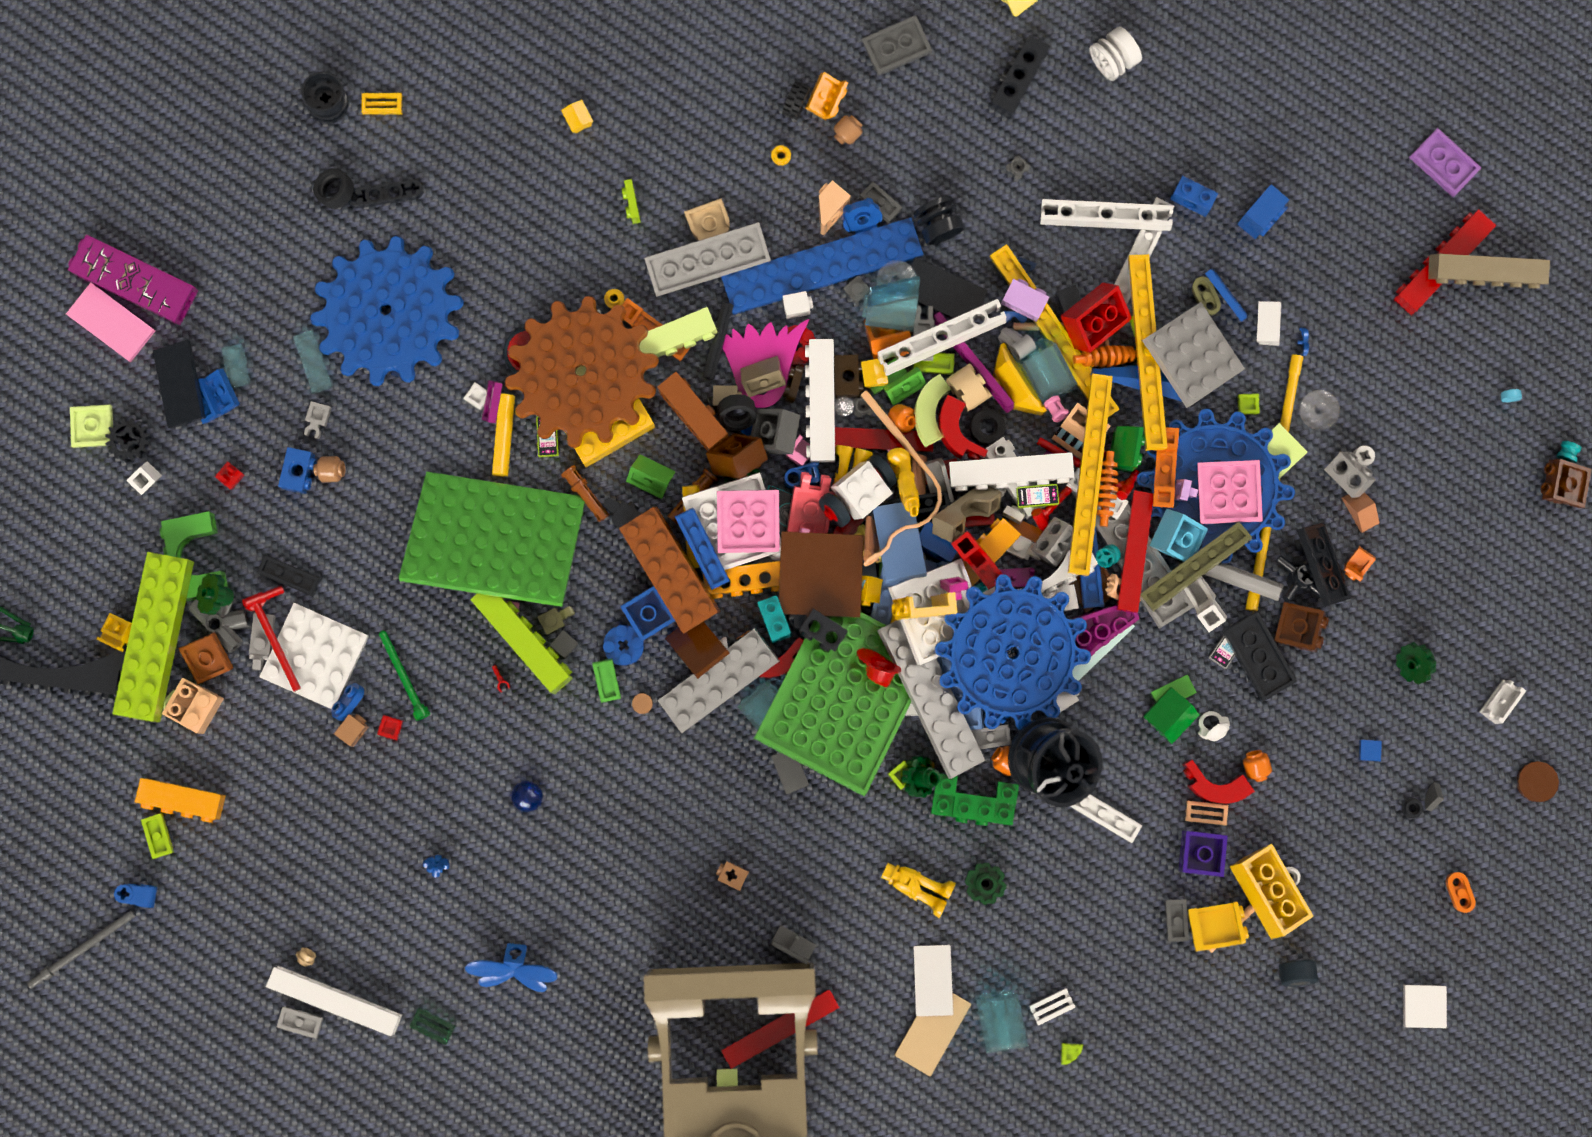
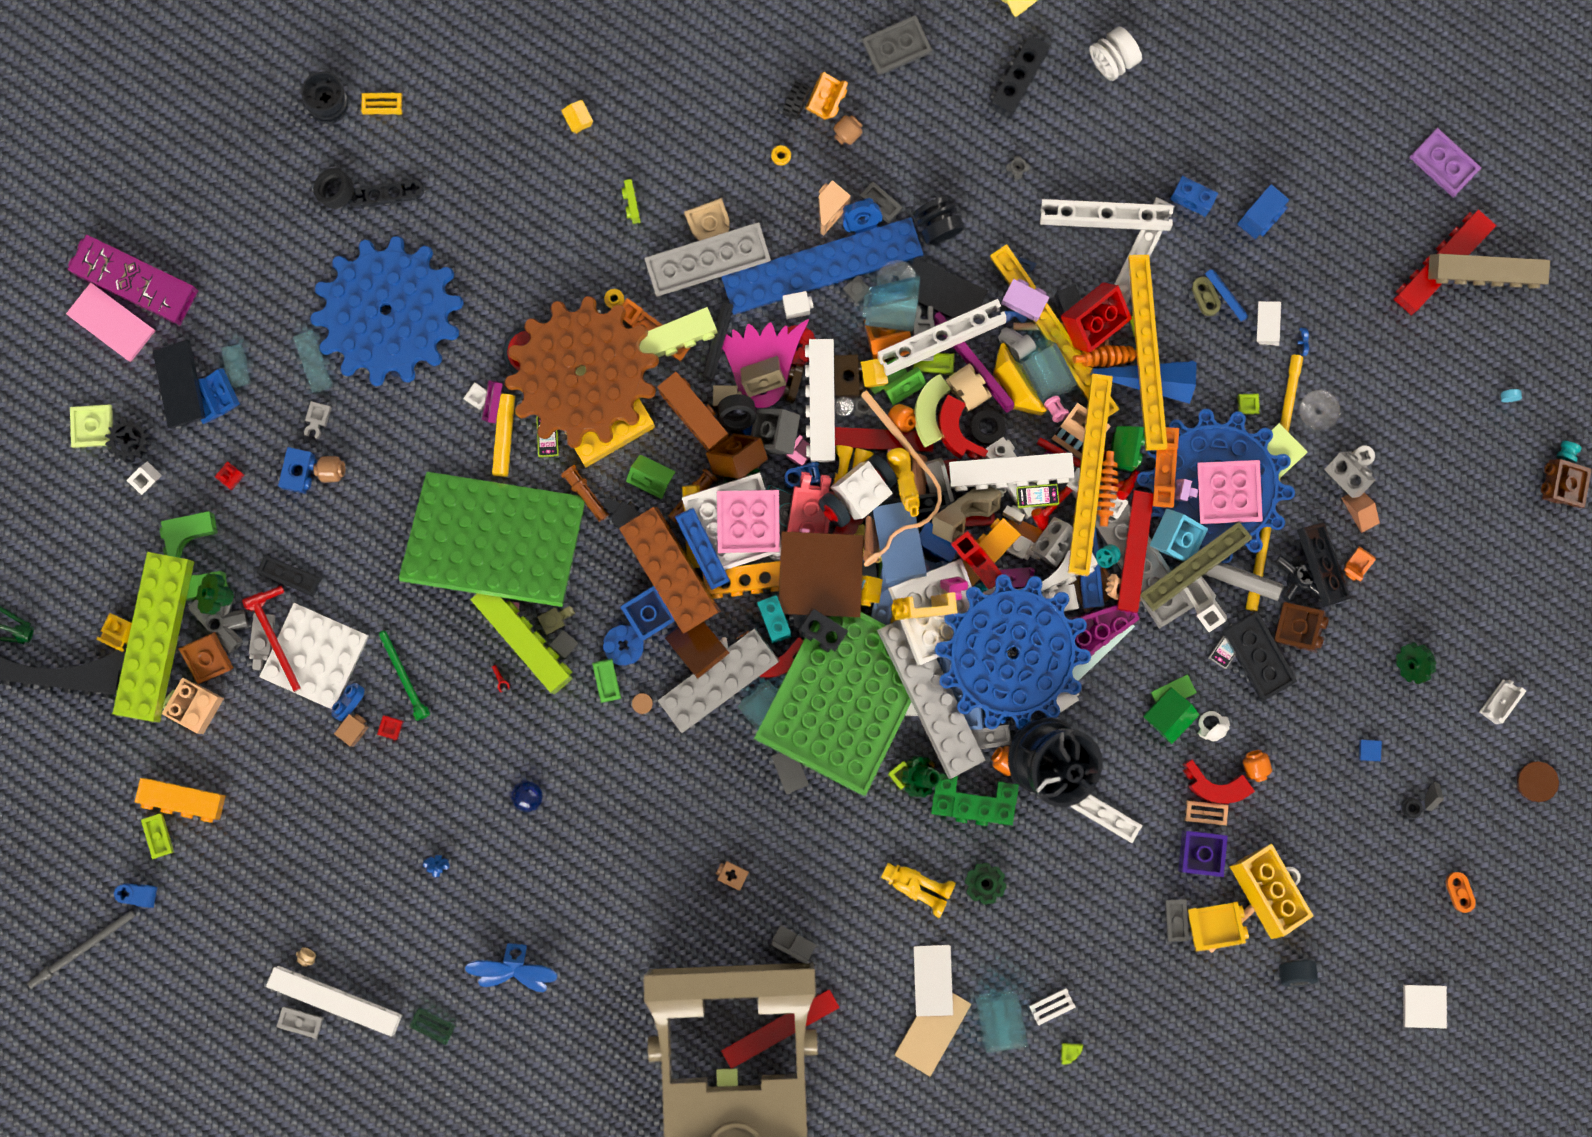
red piece [857,648,902,687] -> none
light grey plate [1142,302,1245,408] -> none

